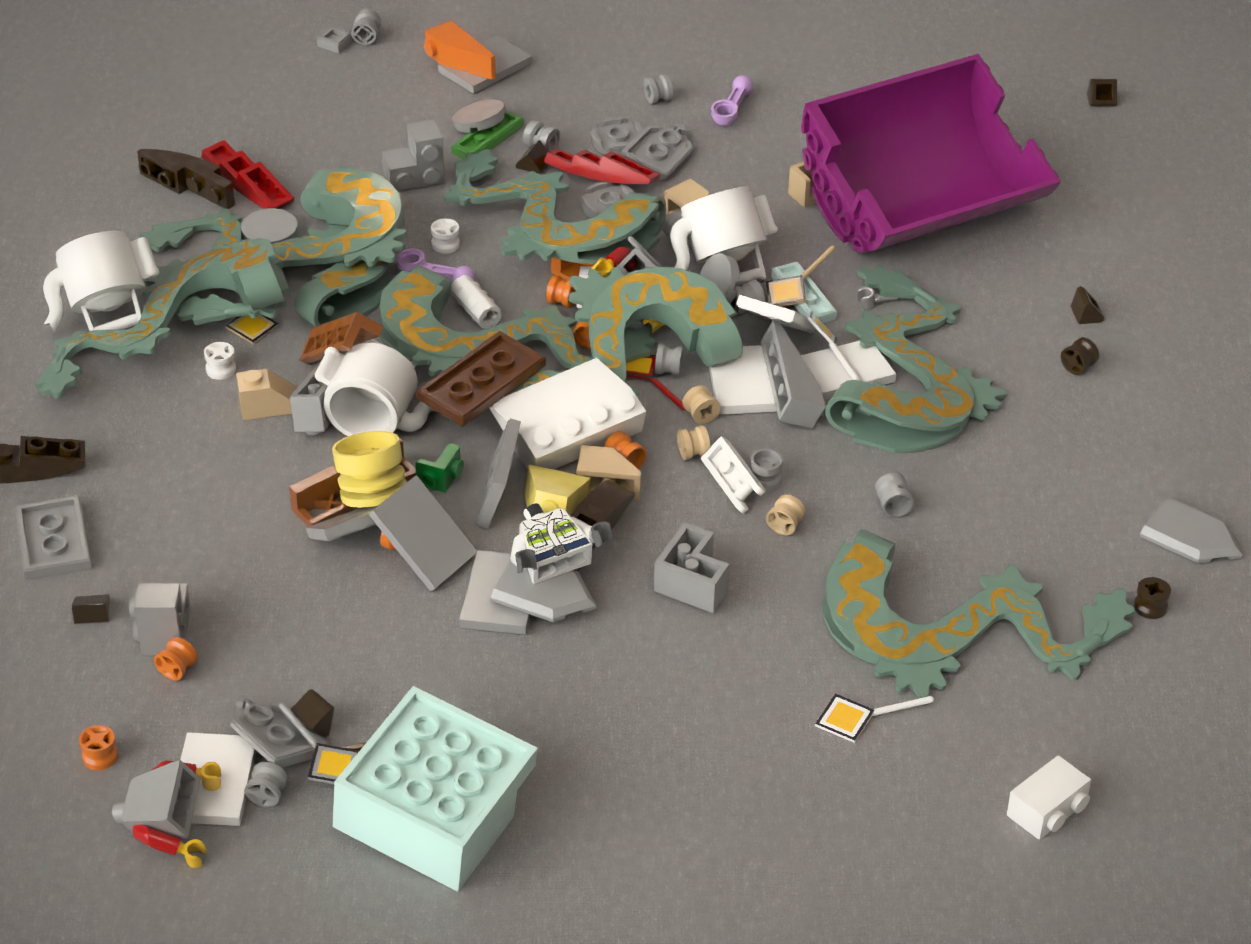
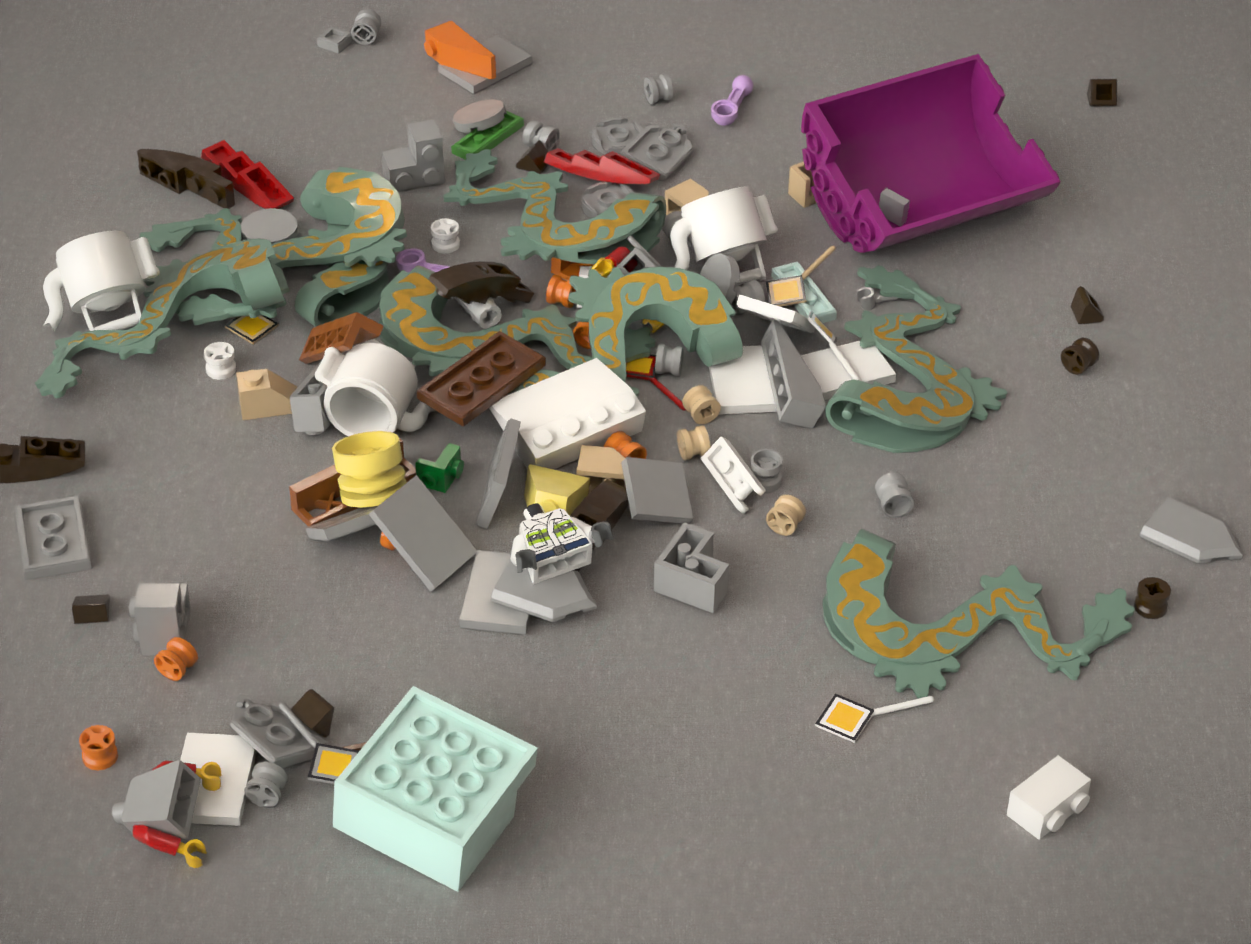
none -> dark brown slope [428,261,535,304]
none -> light grey tile [621,457,693,524]
none -> light grey tile [879,188,910,226]

